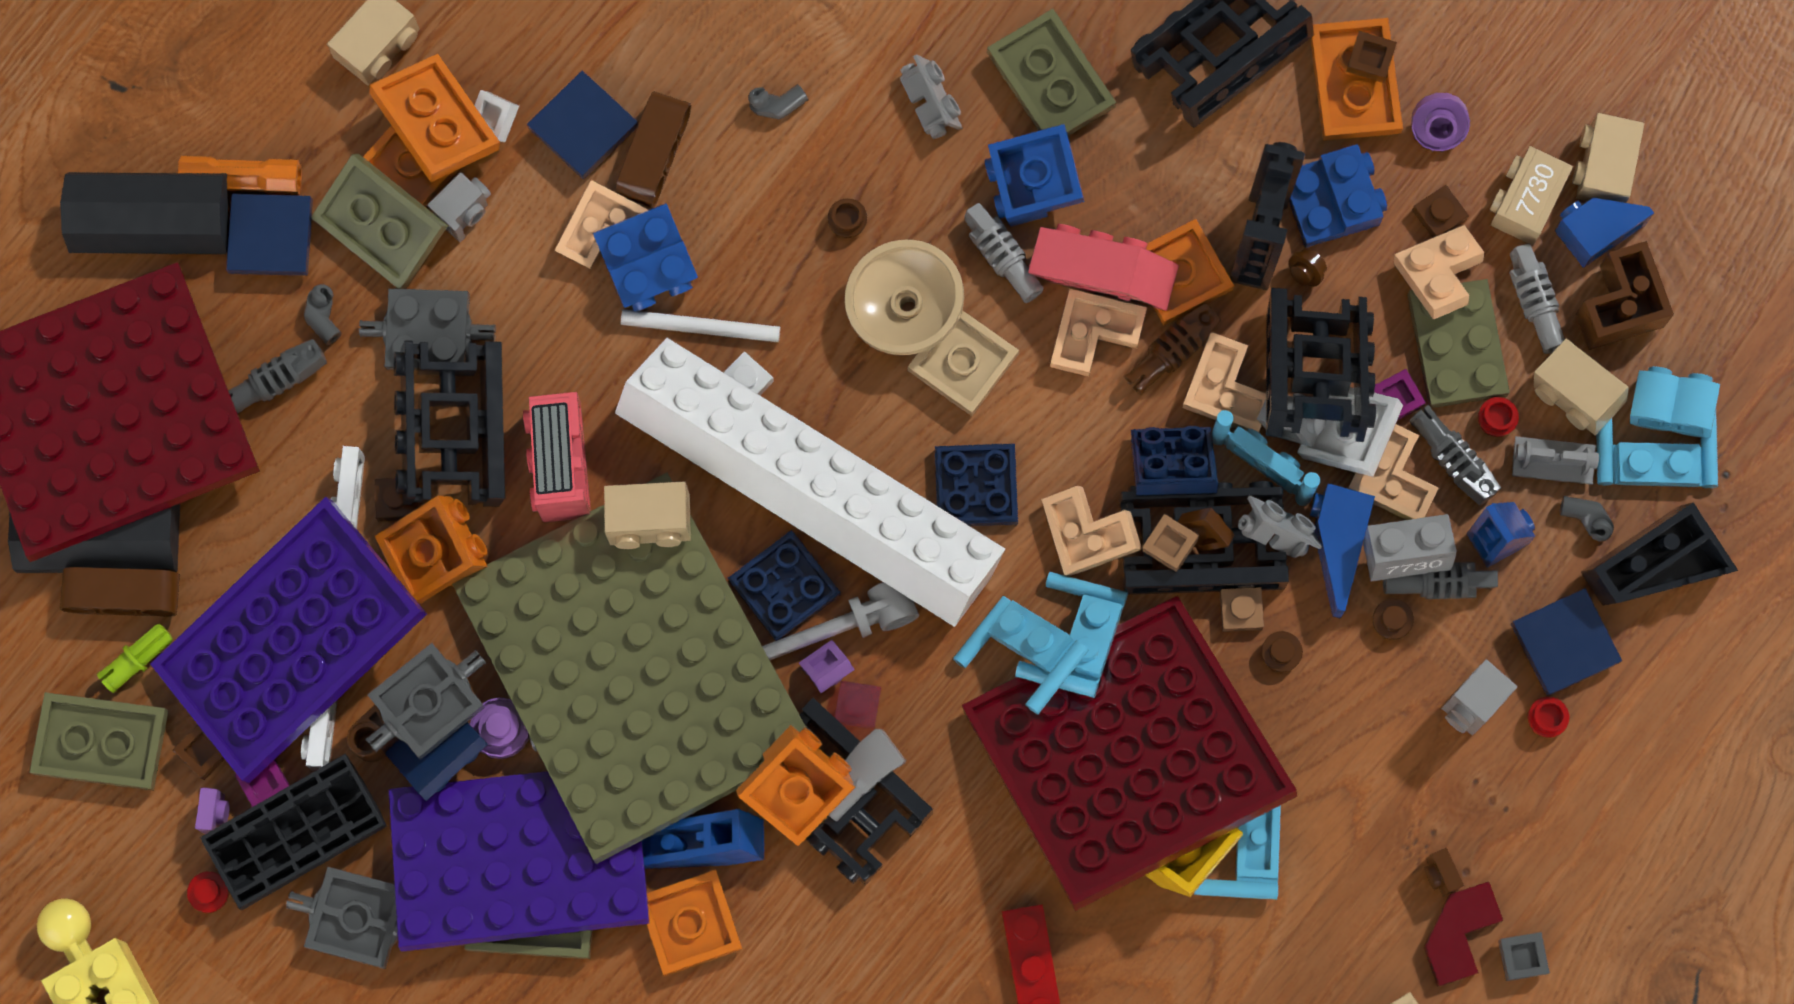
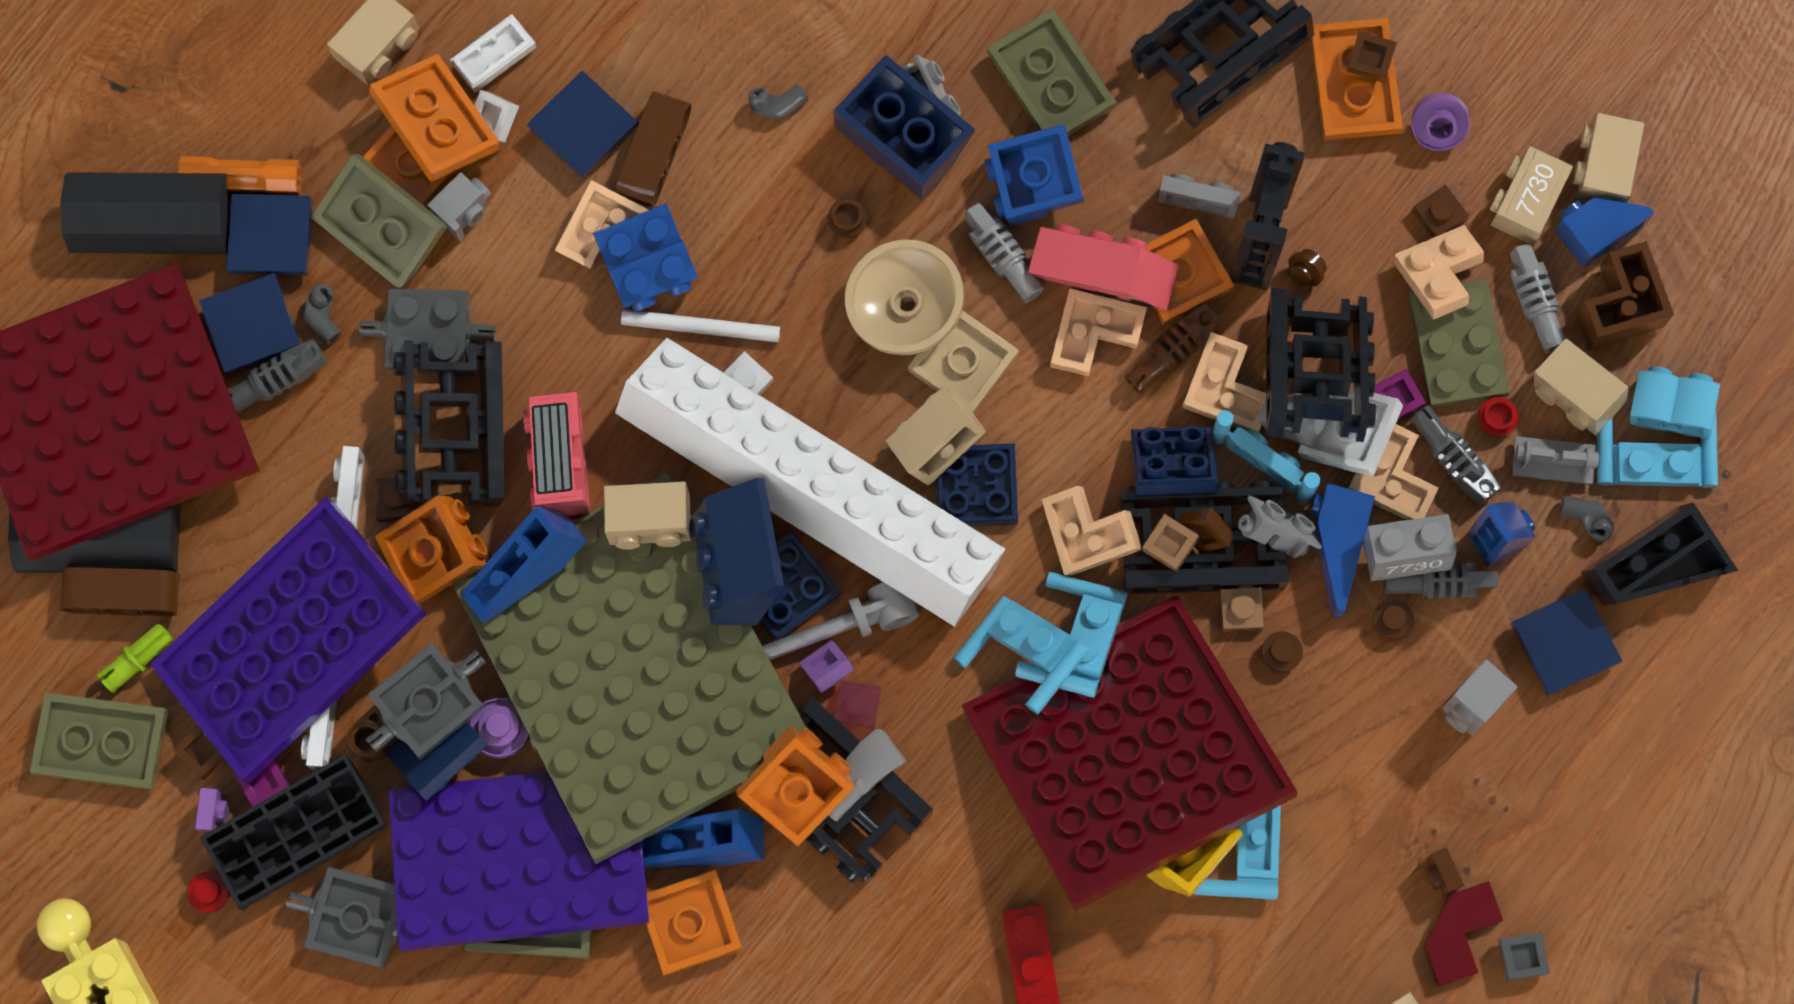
blue plate [1289,144,1387,248] -> none
red plate [1528,697,1570,738] -> none
none -> dark blue tile [199,273,301,376]
none -> white plate [450,14,537,93]
none -> blue slope [461,506,586,623]
none -> dark blue slope [690,478,784,625]
none -> dark blue slope [833,55,975,200]
none -> tan brick [885,386,987,486]
none -> light grey plate [1157,174,1241,219]

